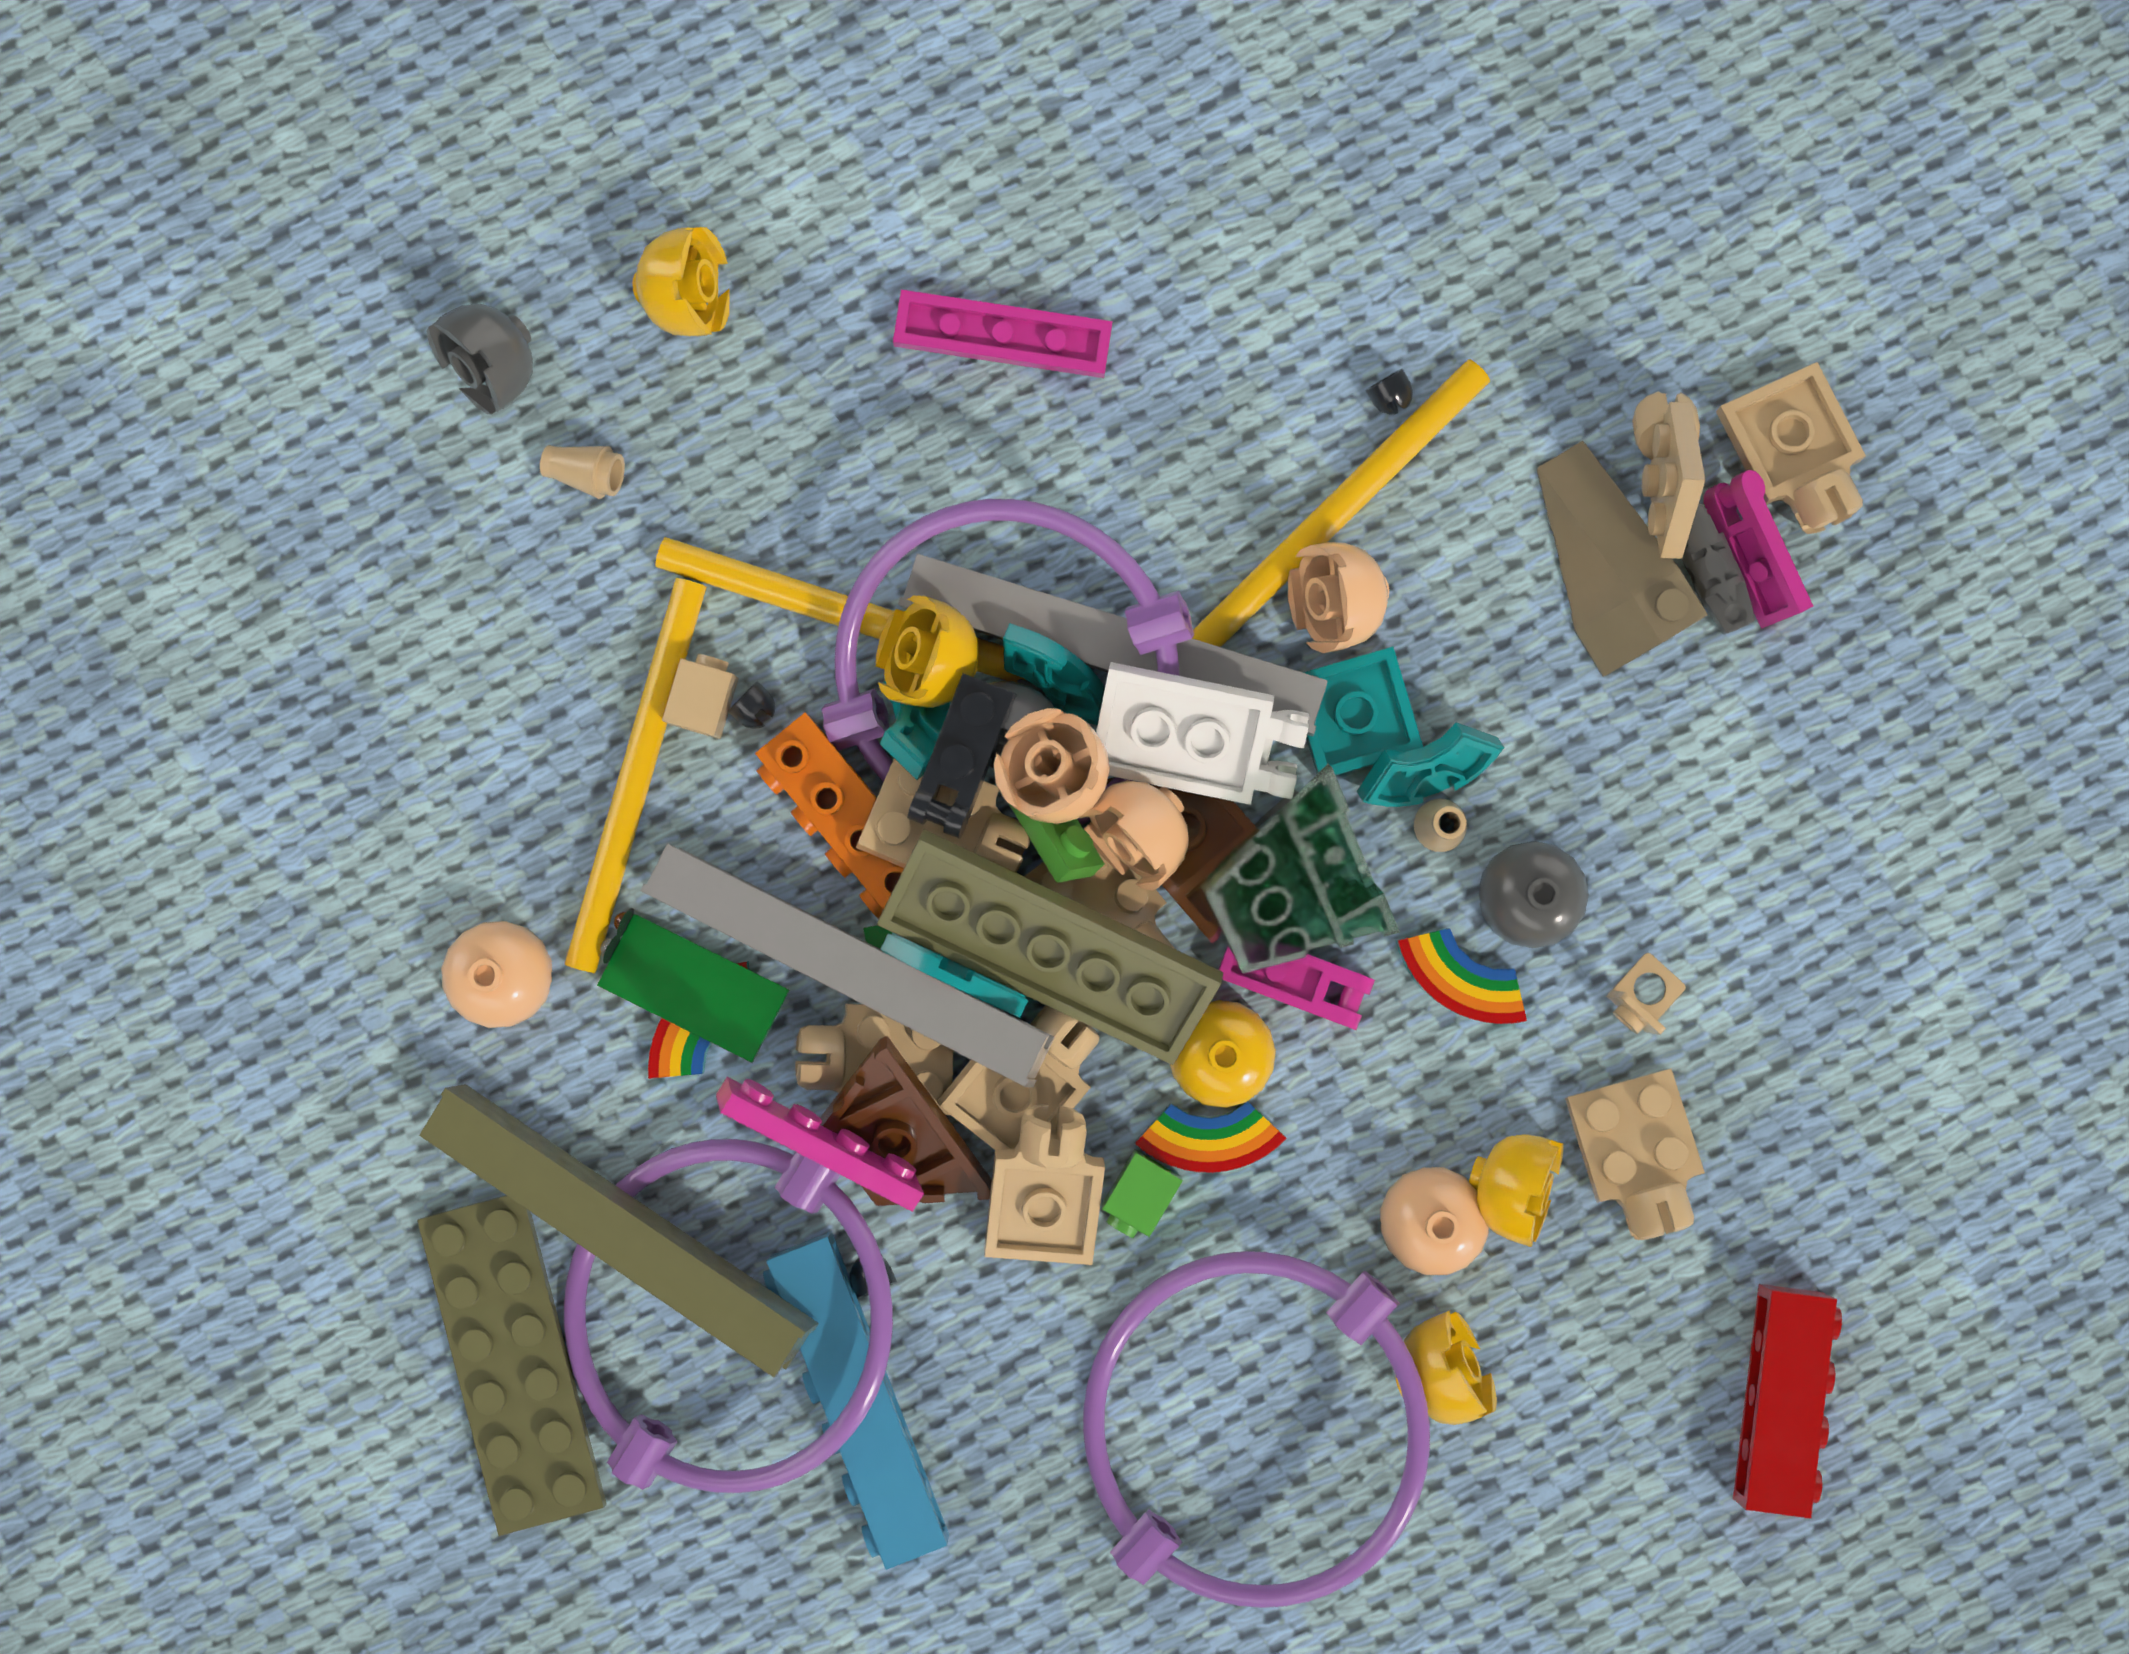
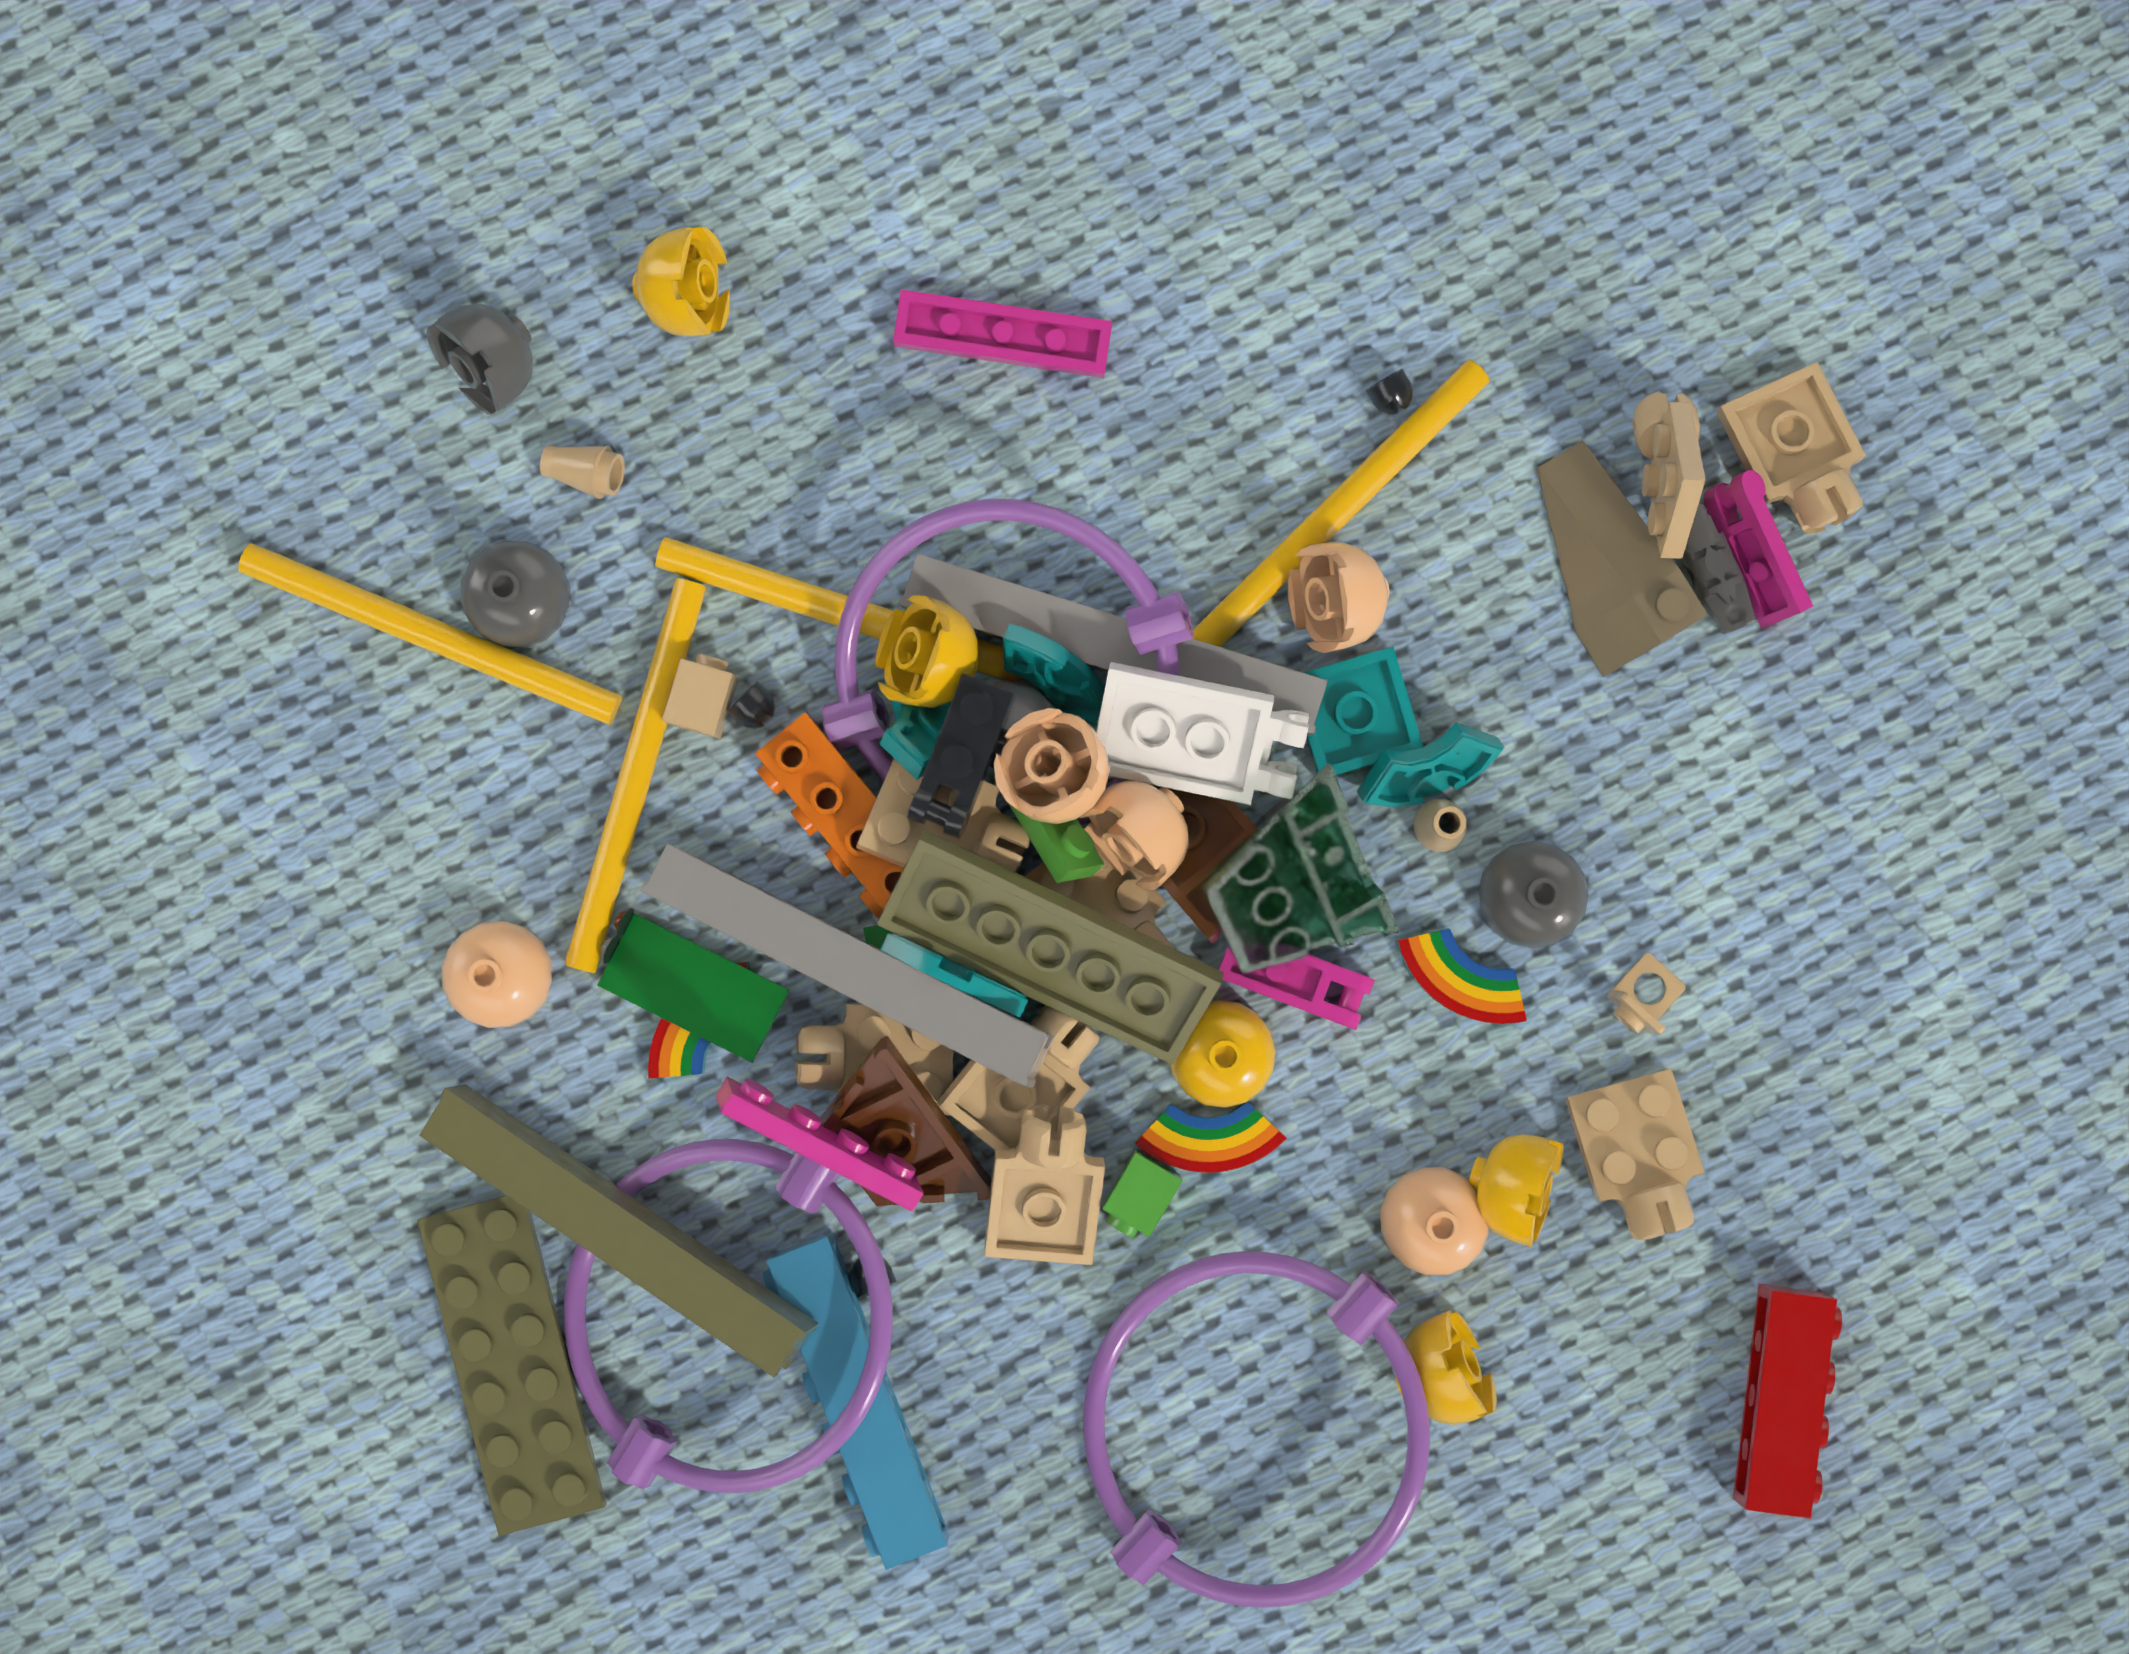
none -> yellow piece [238,543,622,725]
none -> dark grey cylinder [460,541,571,648]

